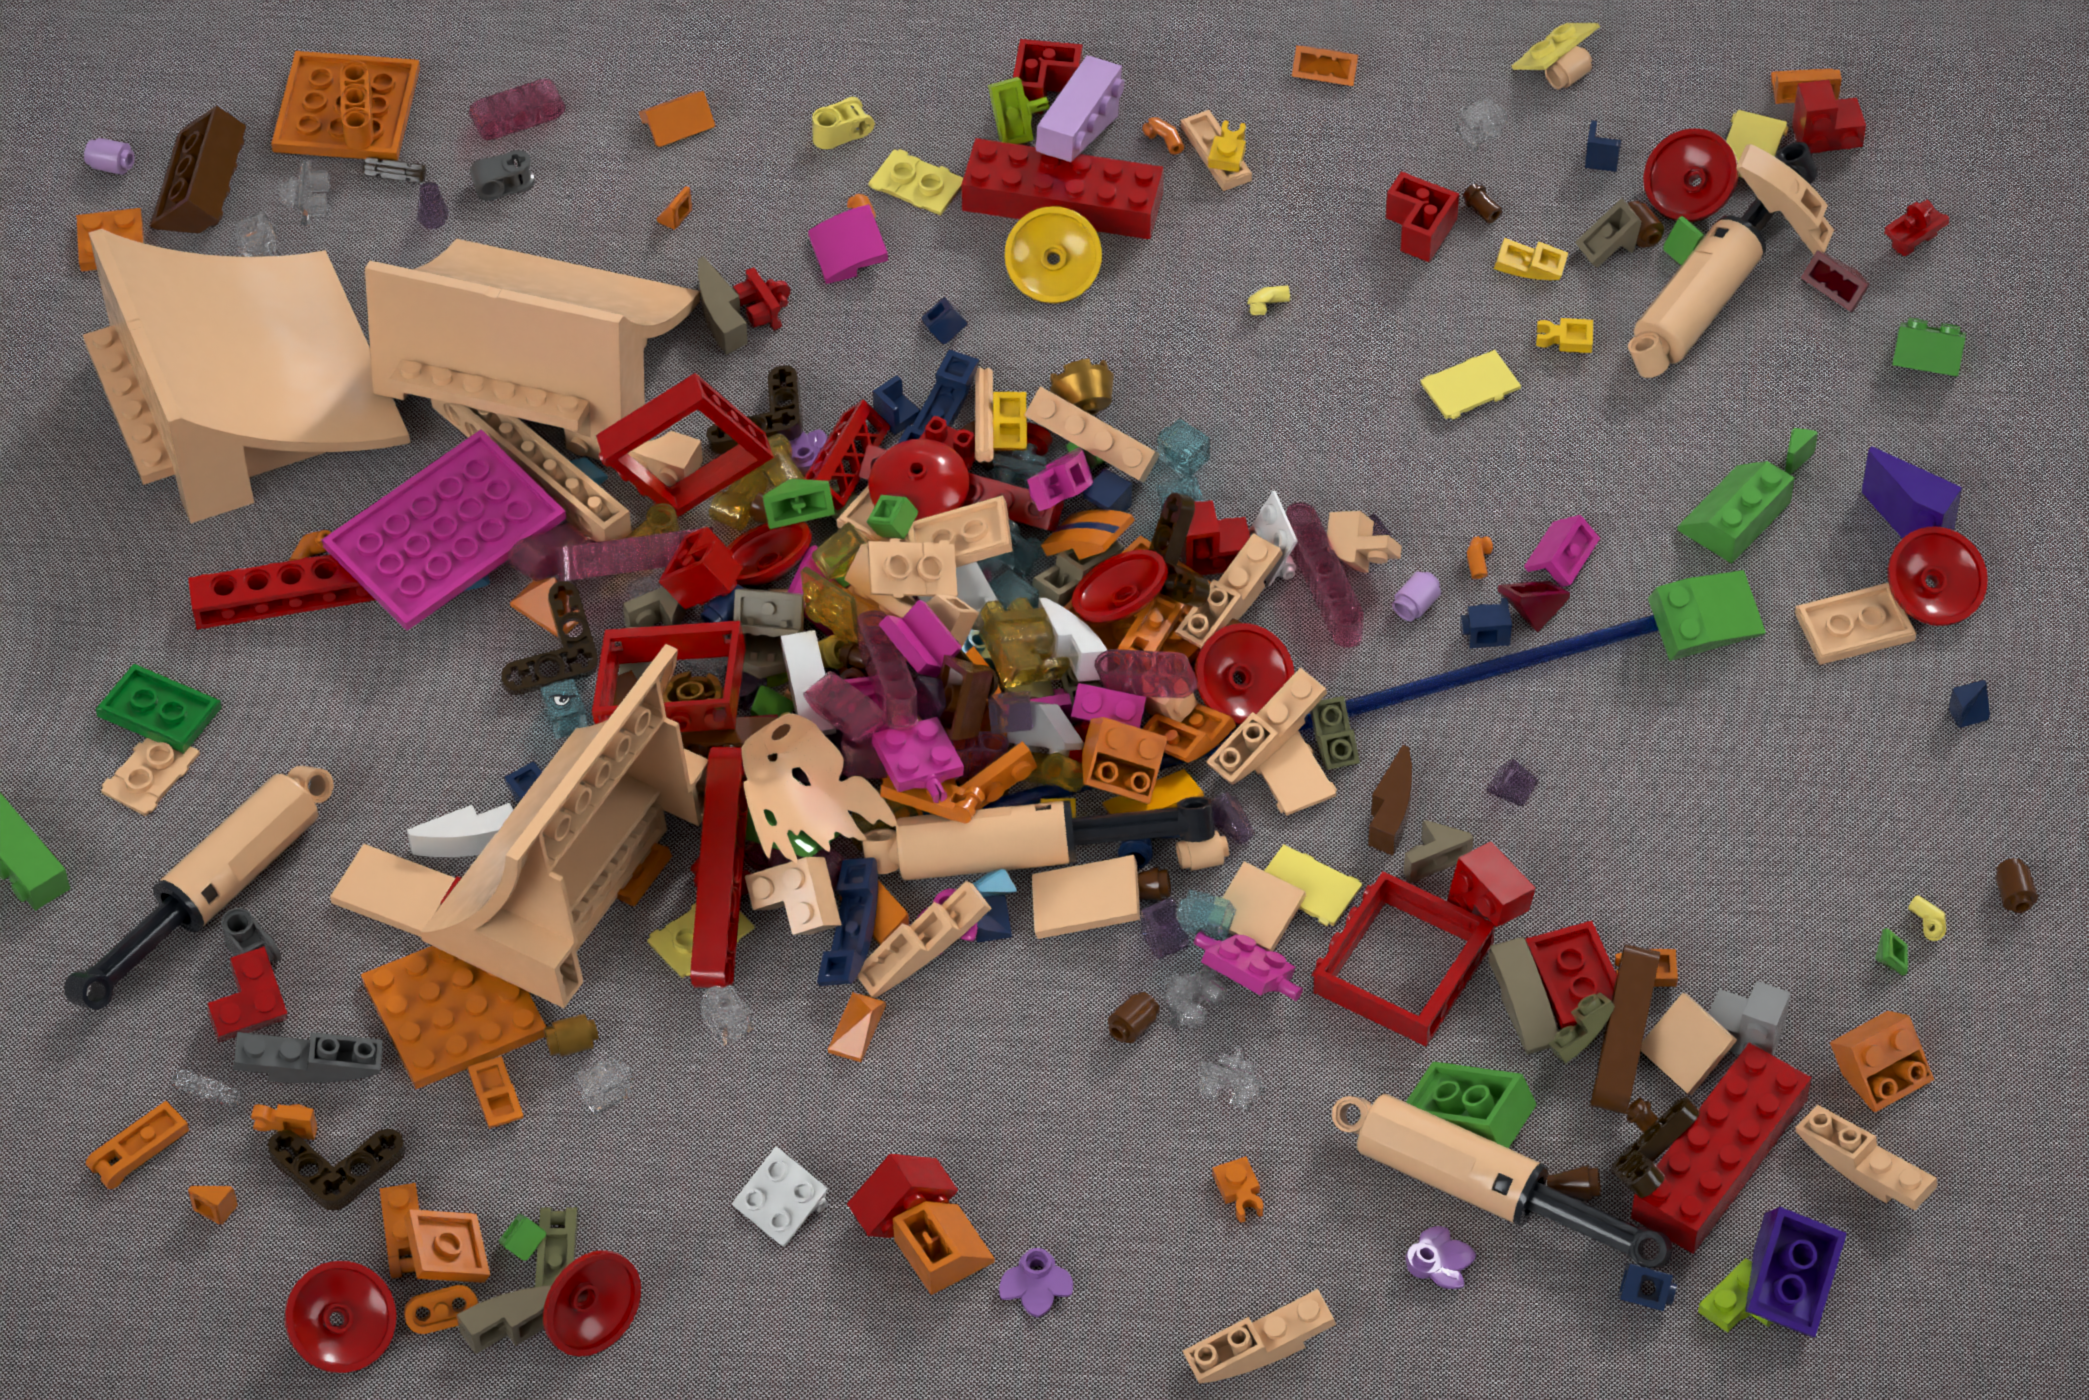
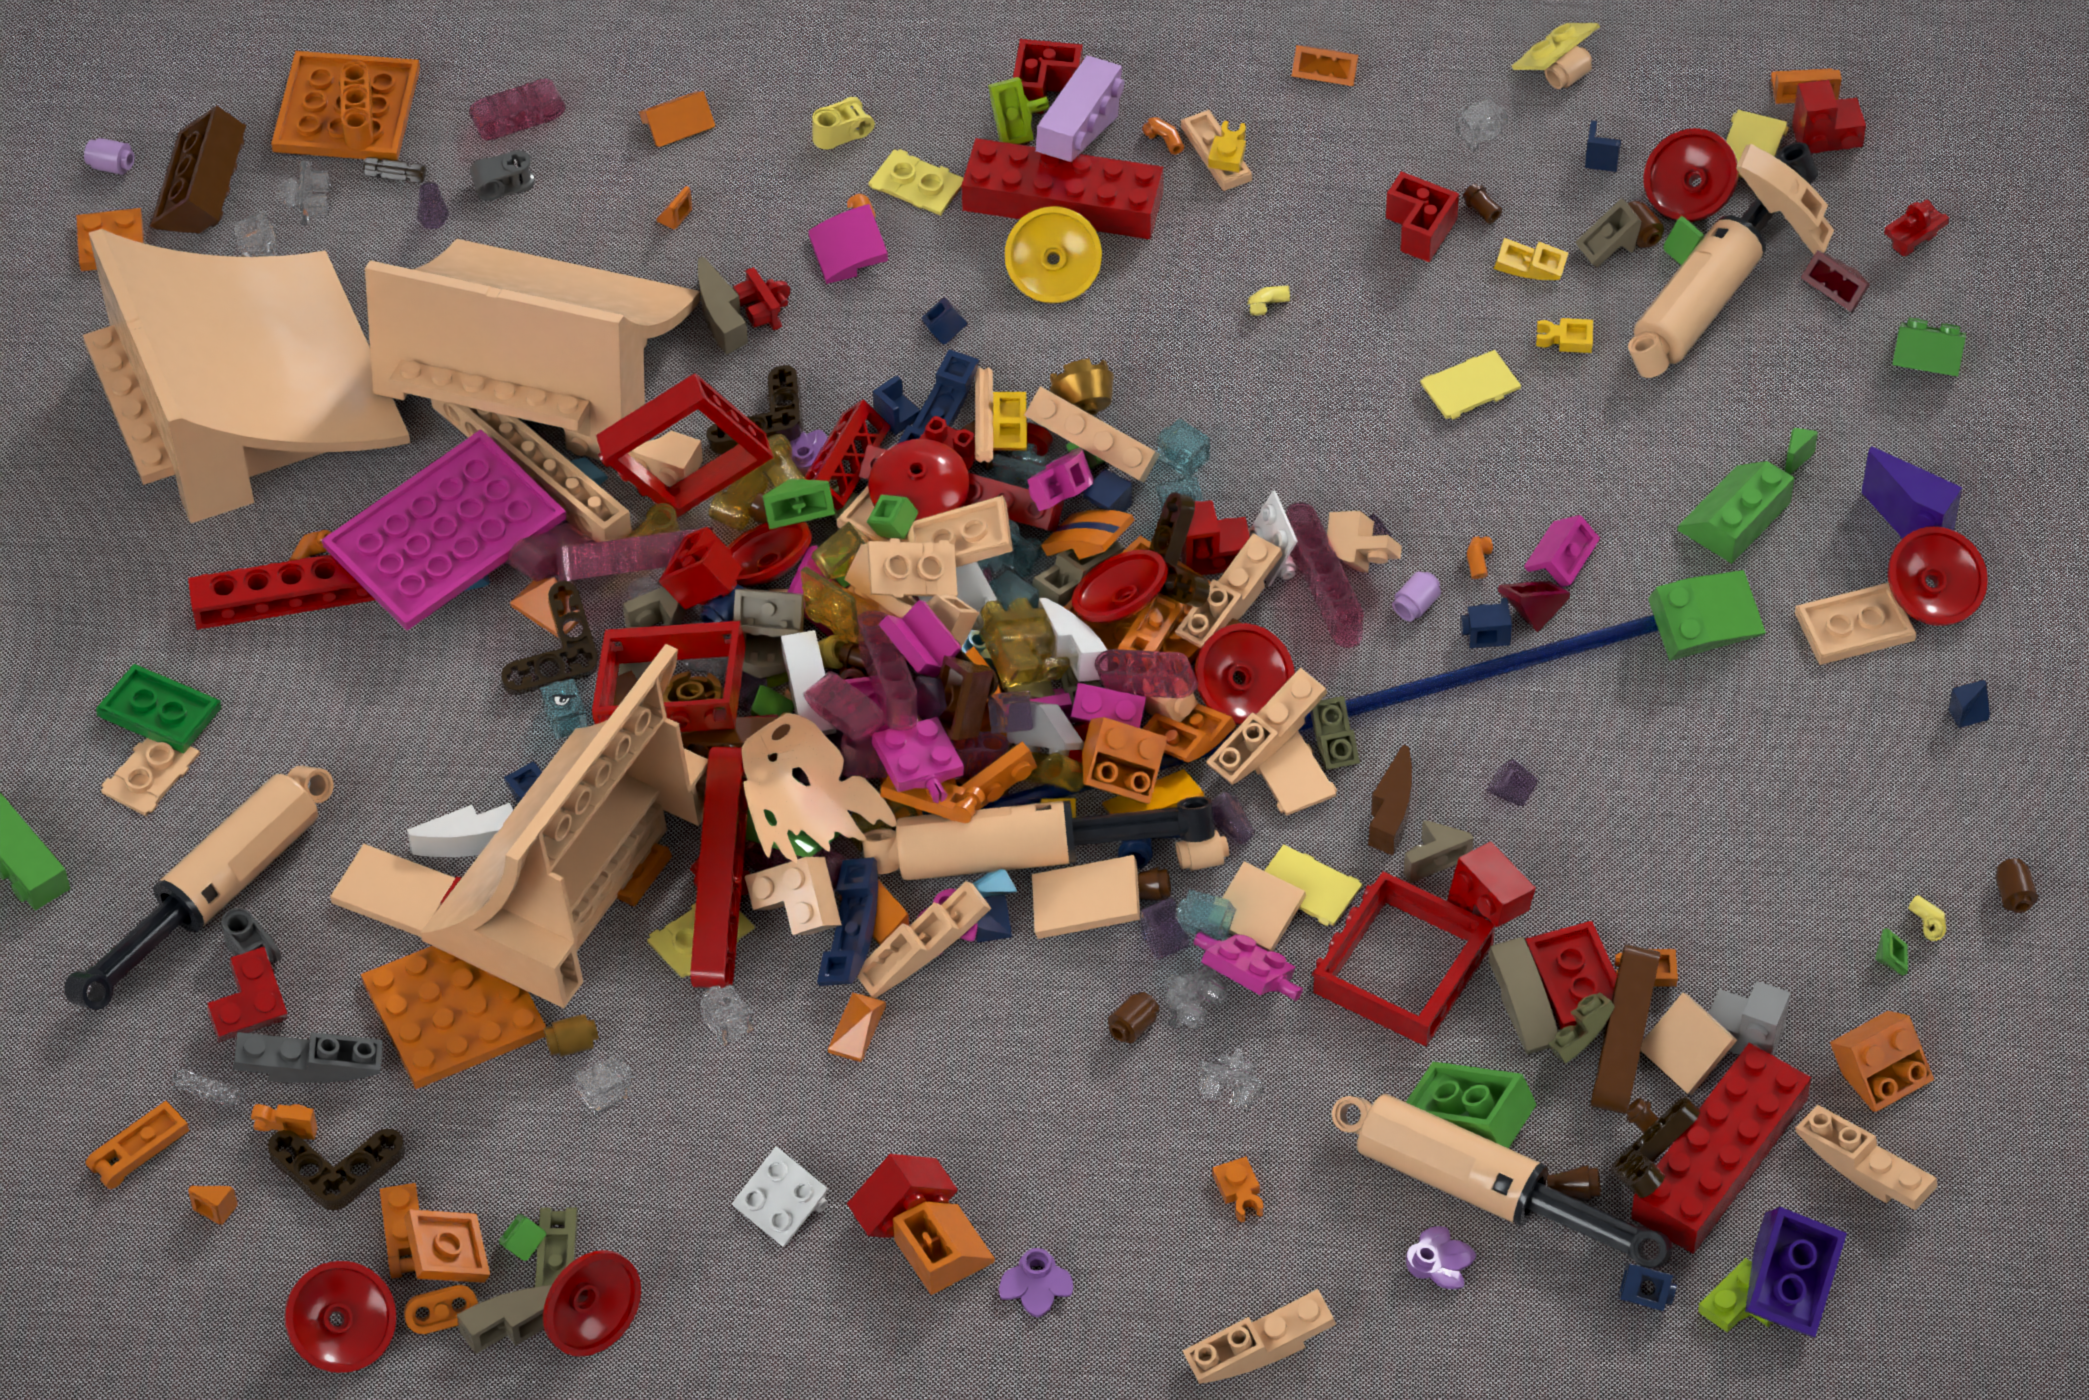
orange slope [467,1056,524,1129] -> none

